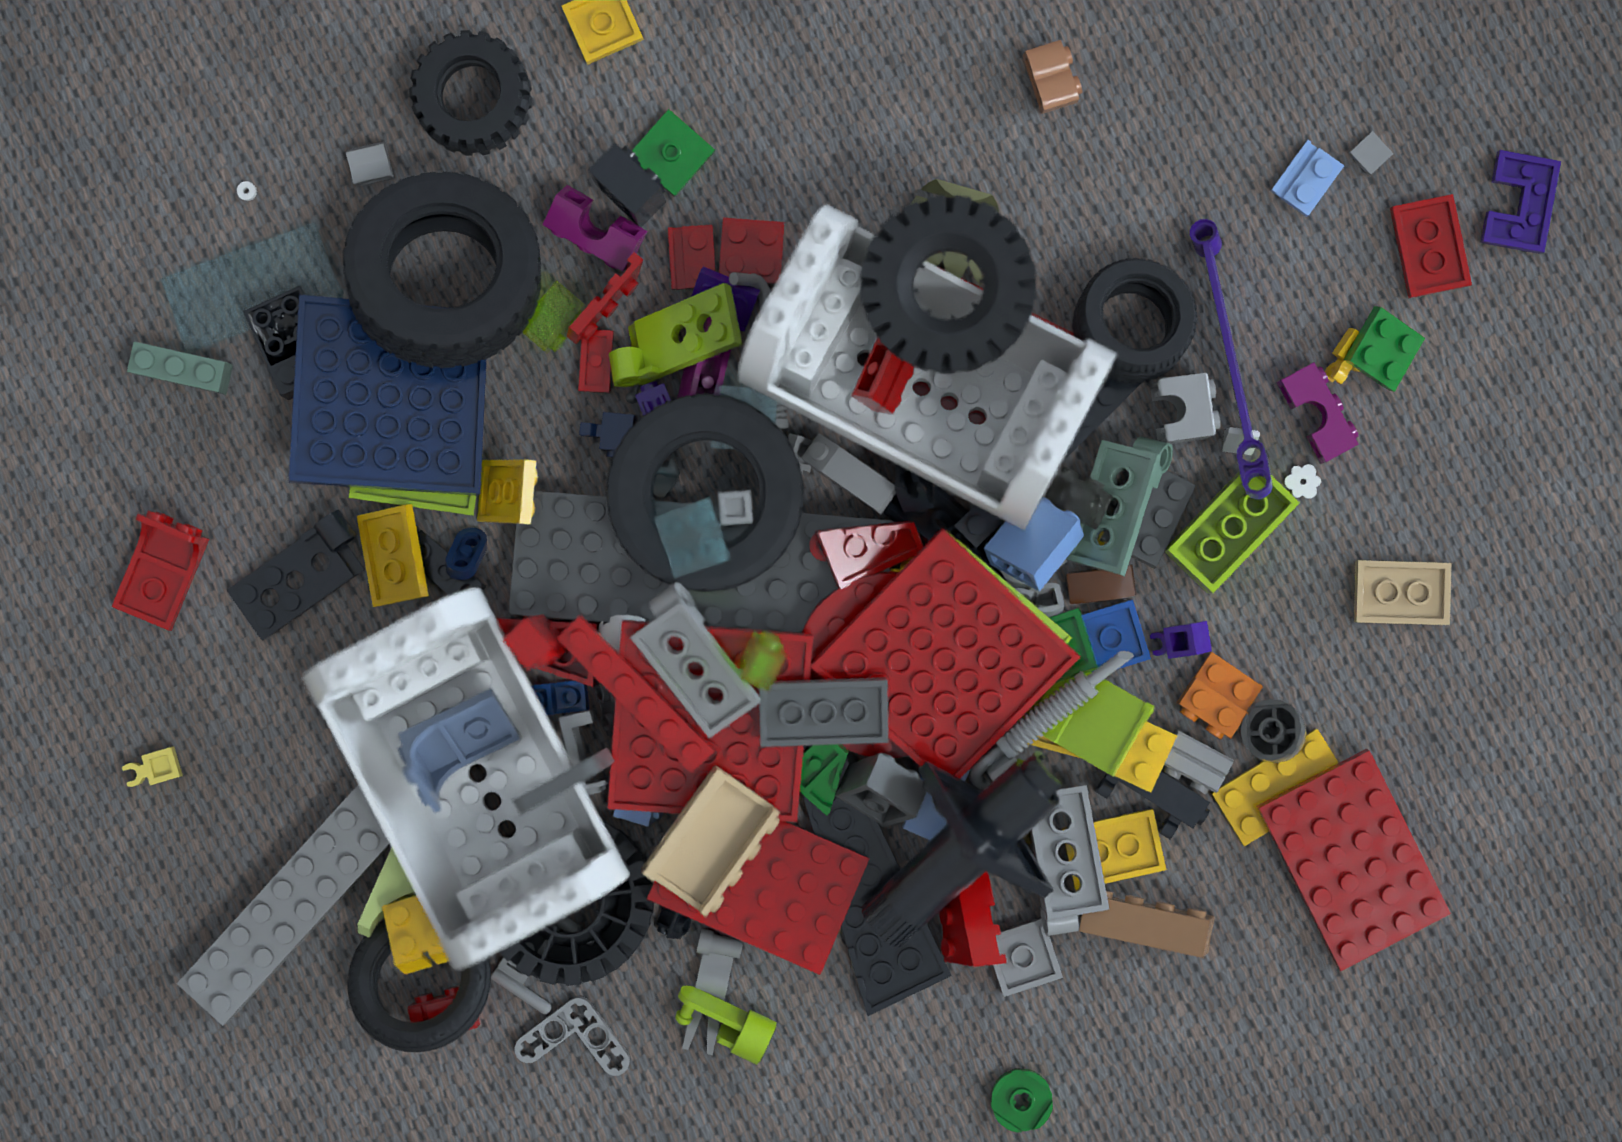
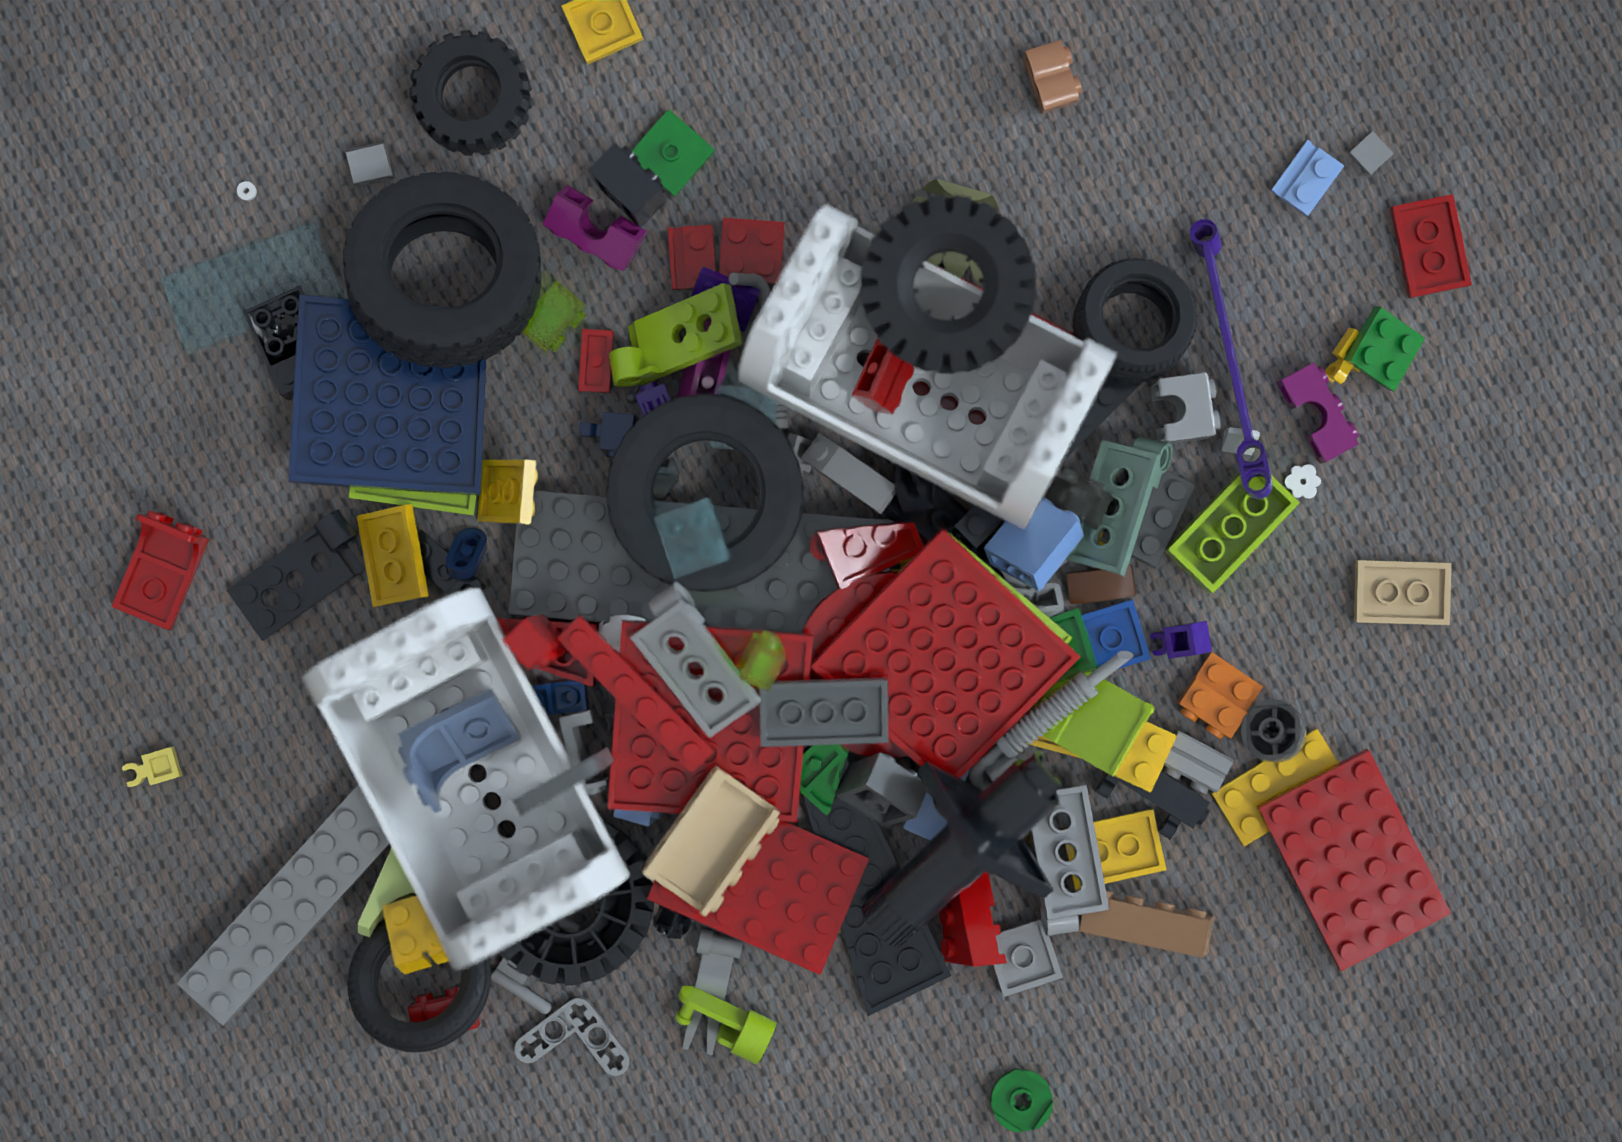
sand green brick [127,342,233,395] -> none
red wing [567,252,643,344] -> none
light grey tile [718,491,753,525] -> none
dark purple plate [1480,150,1561,254] -> none

